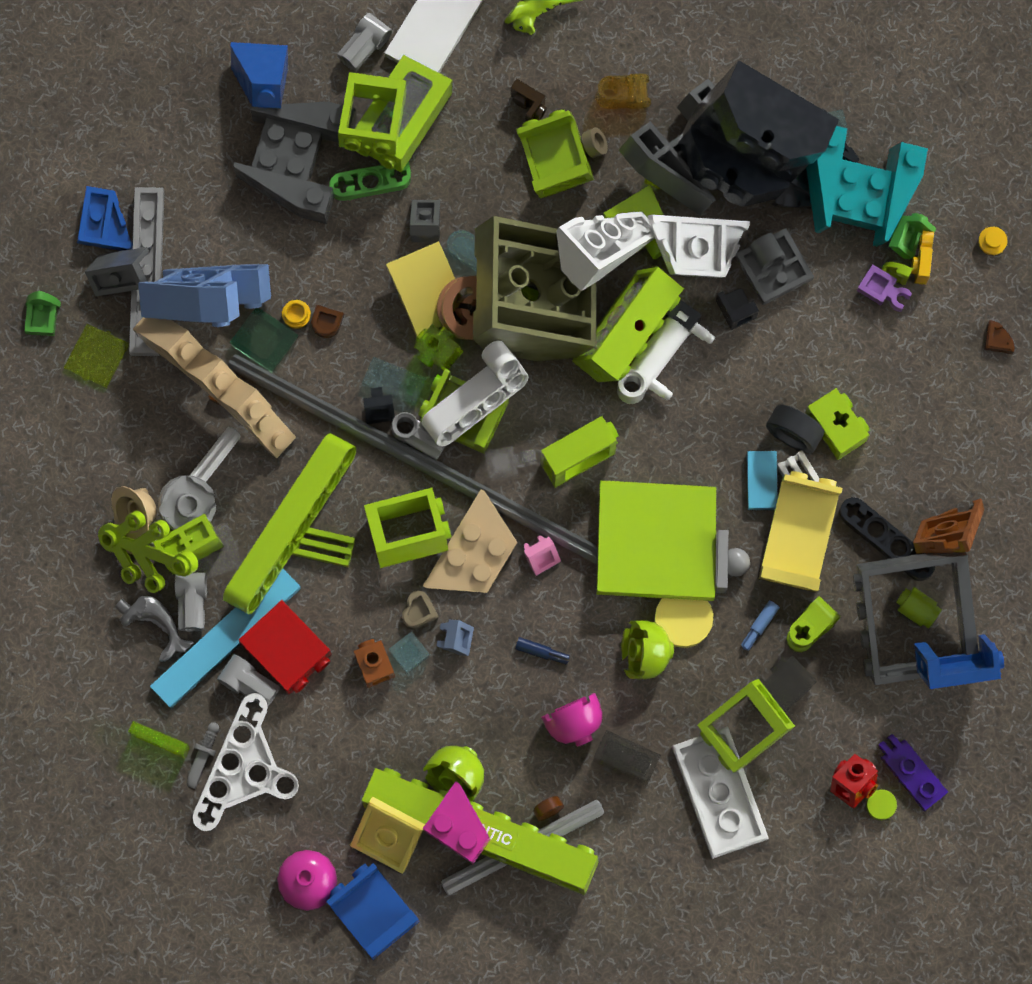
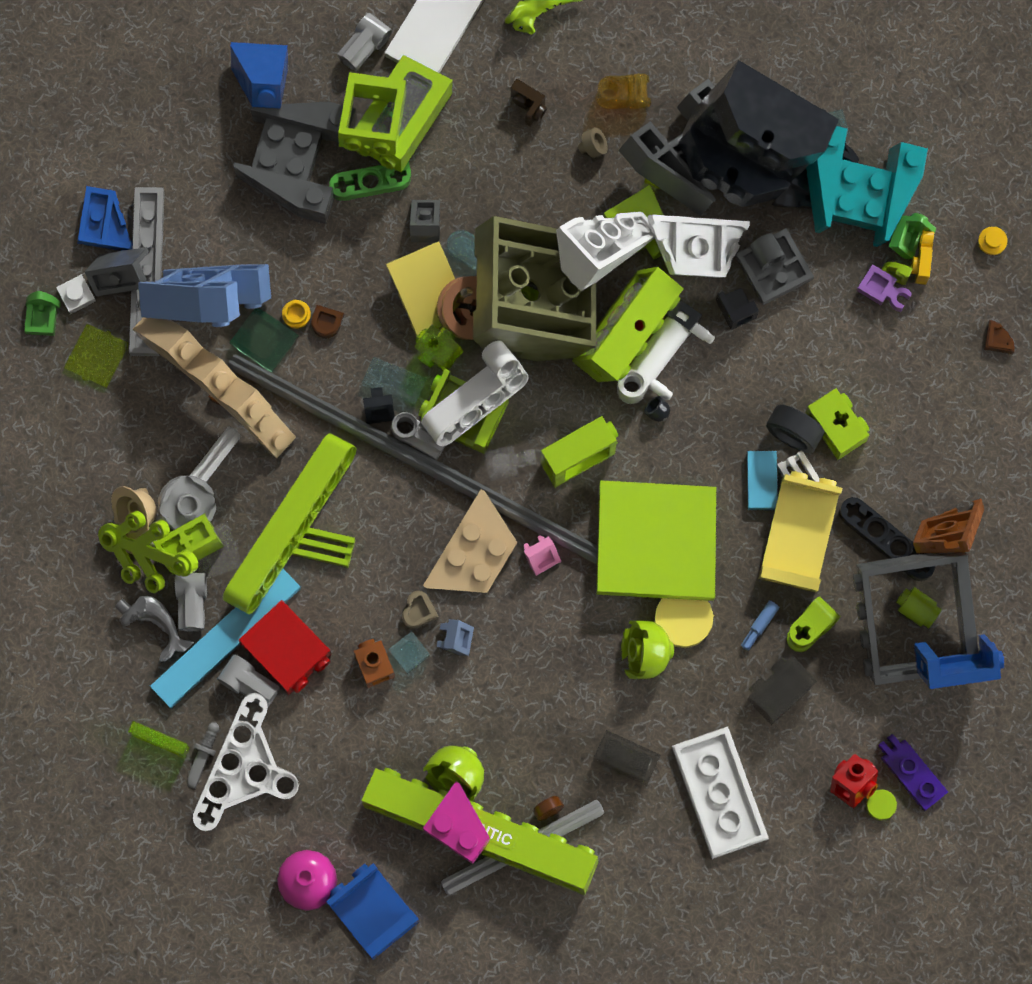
light yellow tile [350,797,425,874] -> none
lime window [364,488,452,568] -> none
dark blue pin [515,637,570,665] -> none
lime panel [516,110,594,199] -> none
dark pink cylinder [541,693,602,747] -> none
lime window [697,679,795,773] -> none
light grey tile [715,530,750,593] -> none
none -> white plate [56,274,96,314]
none -> black hinge [644,396,670,422]

